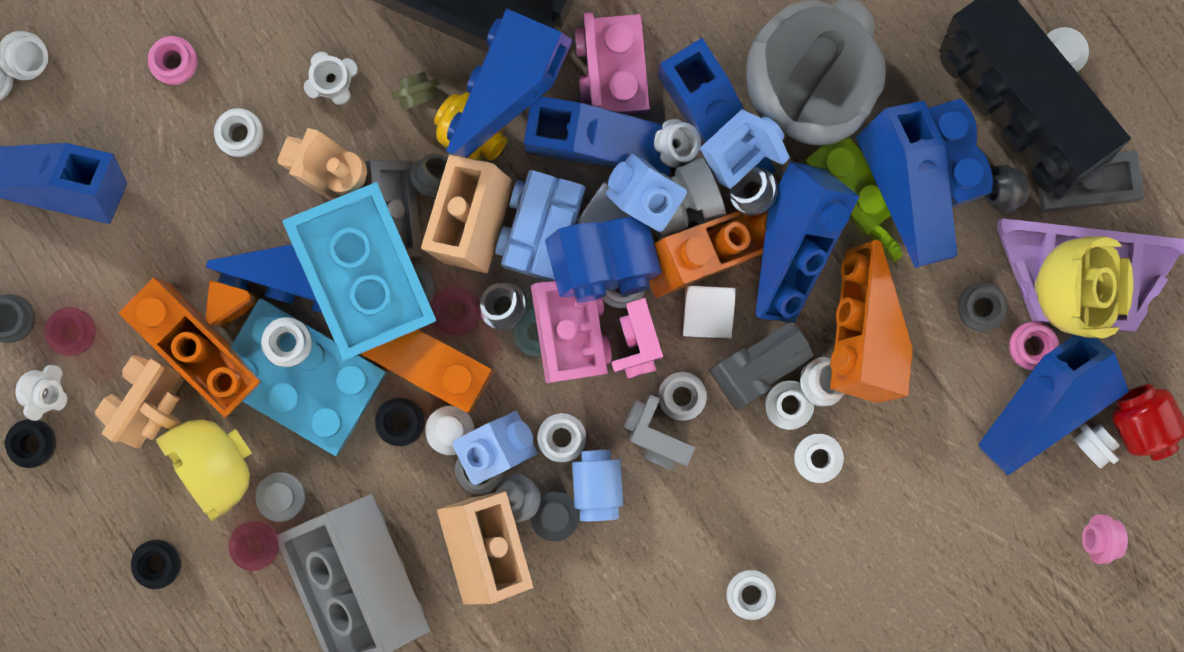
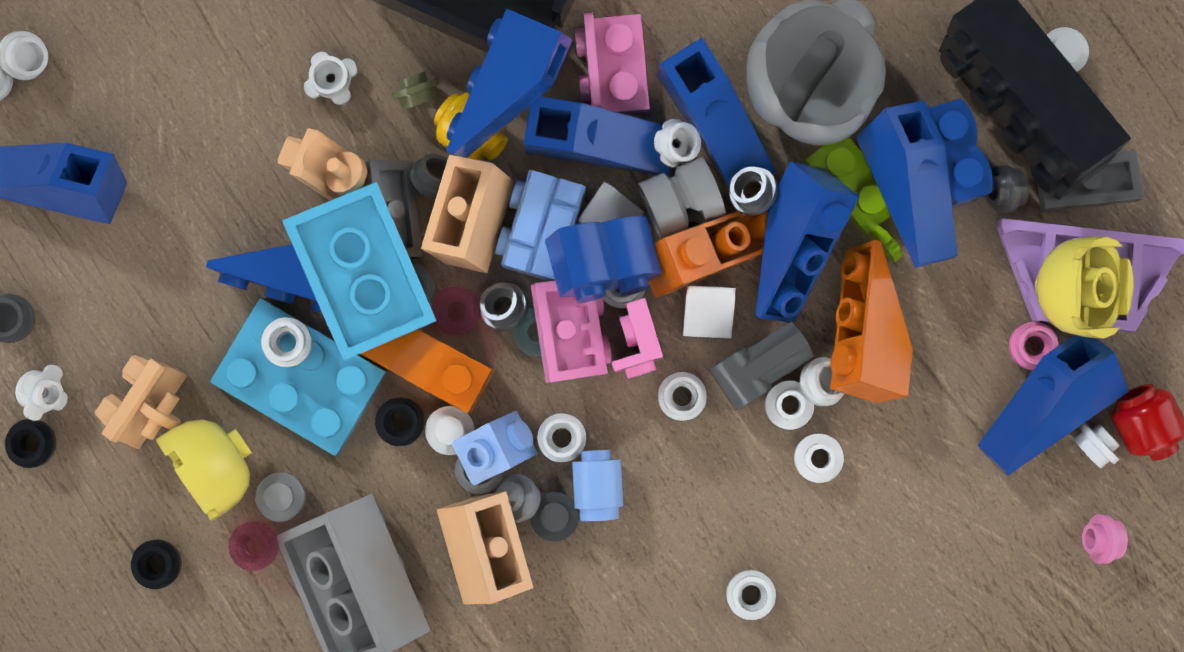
clear pink plate [45,307,96,356] -> none
orange slope [118,277,261,418] -> none
bright pink plate [148,36,198,85] -> none
orange slope [205,280,259,328] -> none
white plate [214,108,264,157] -> none
light blue bracket [605,152,687,232] -> none
light grey bracket [624,394,695,471] -> none
light blue bracket [700,109,790,189] -> none
flat silver plate [958,283,1008,332] -> none

